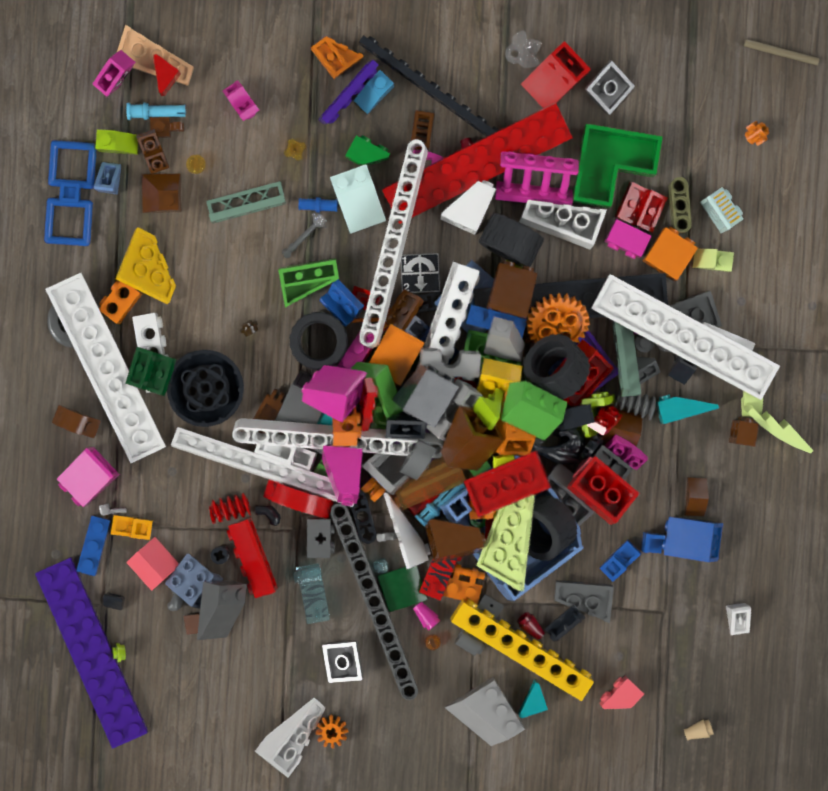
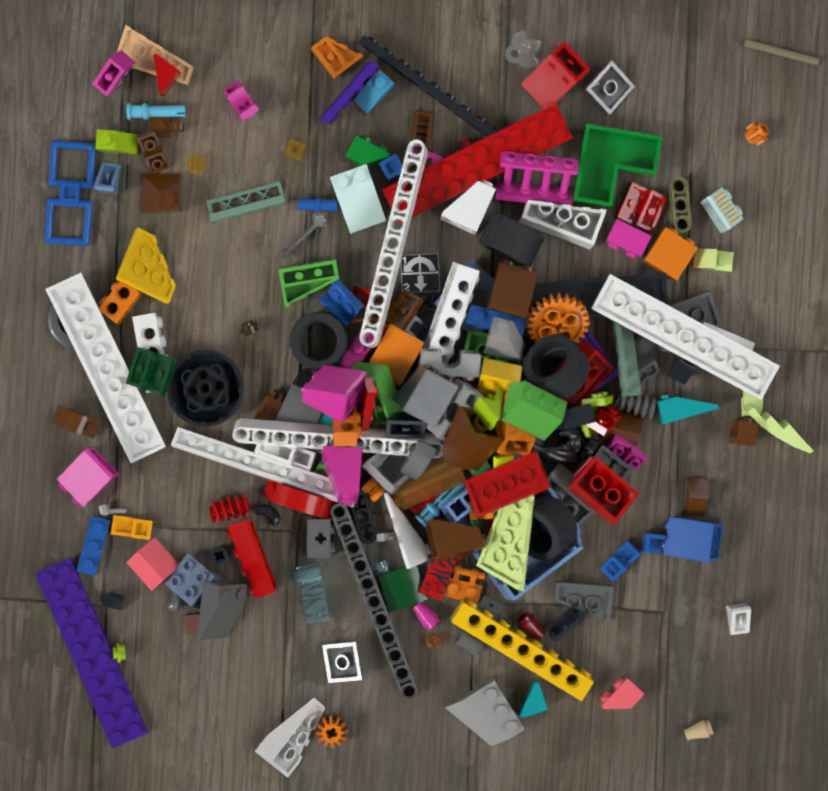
none -> blue panel [378,153,403,180]

